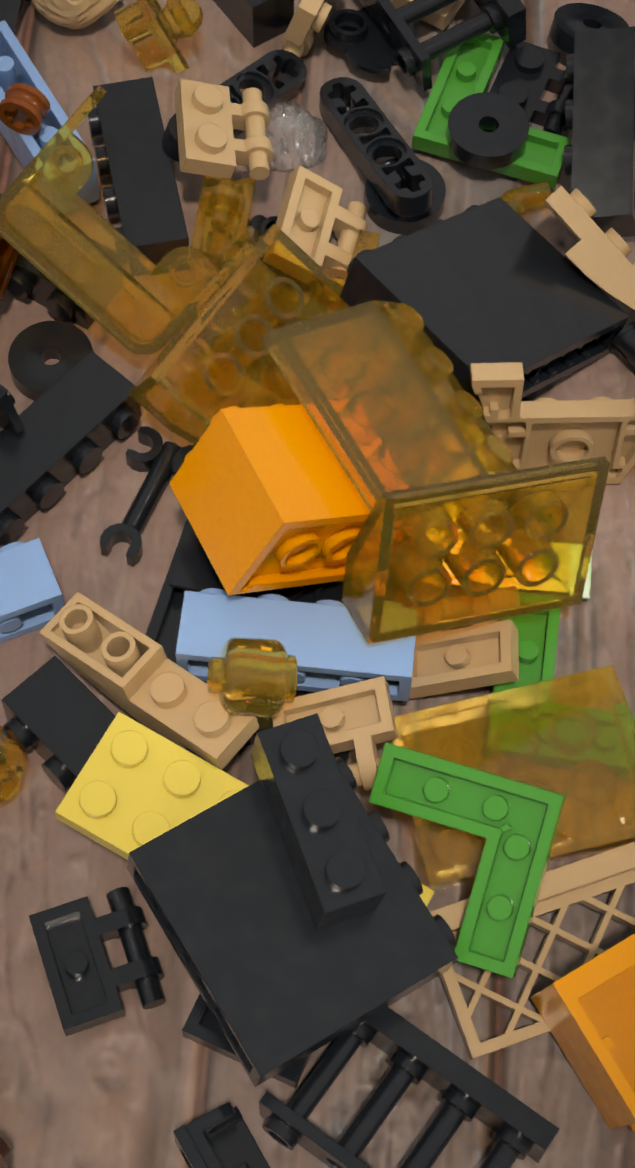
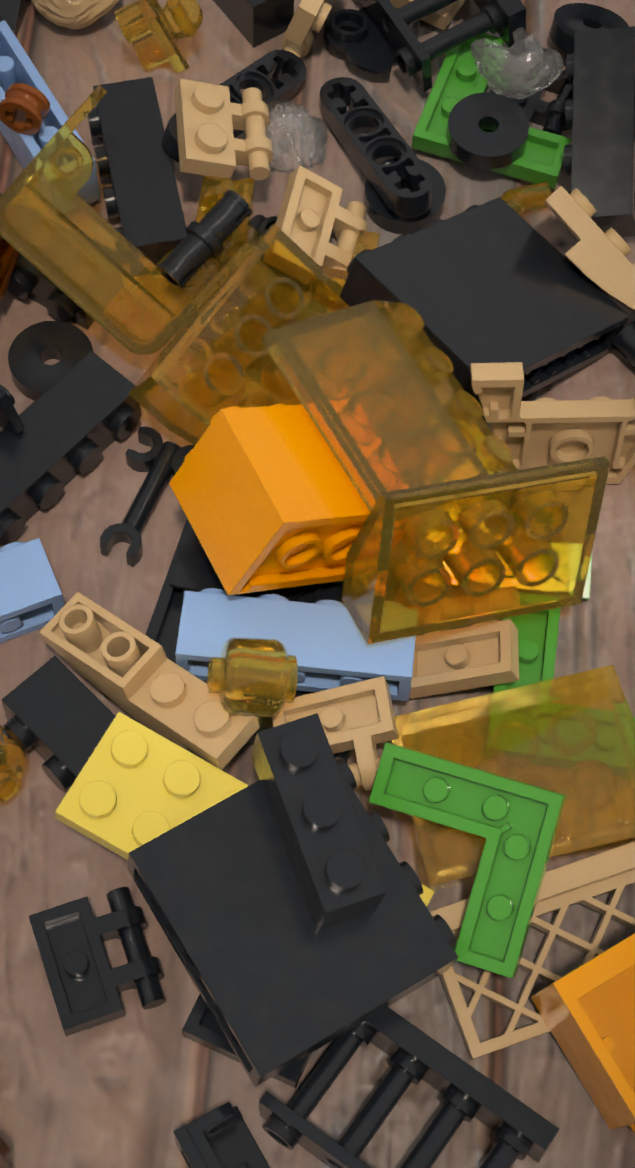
none -> black pin [157,189,253,290]
none -> clear hair [471,27,564,99]

